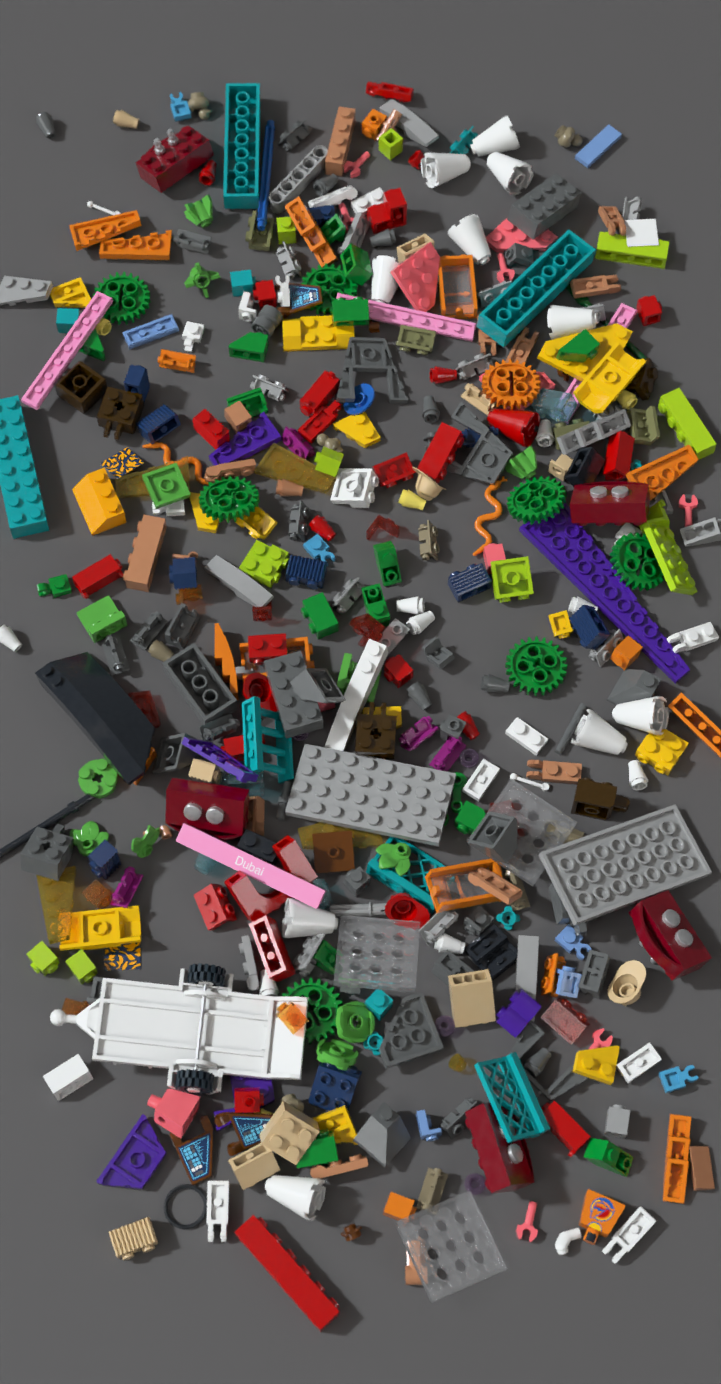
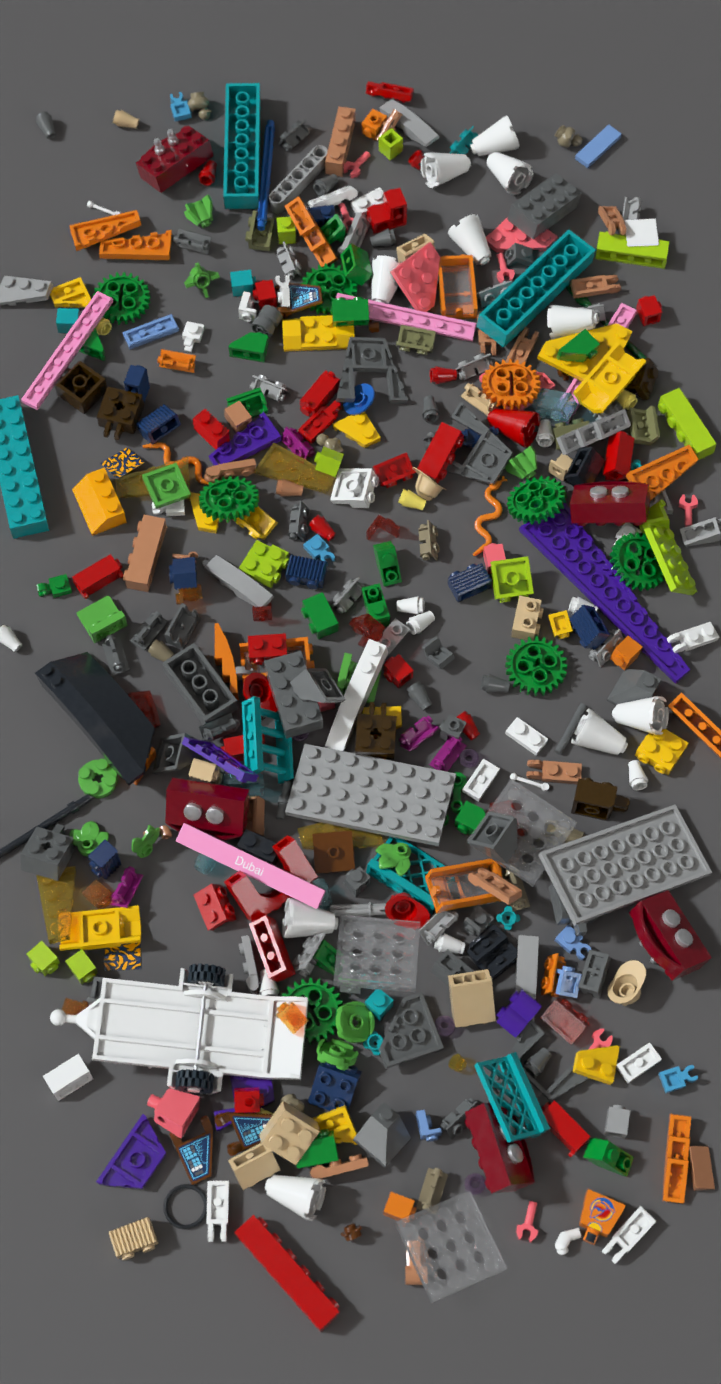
none -> tan brick [511,596,544,641]

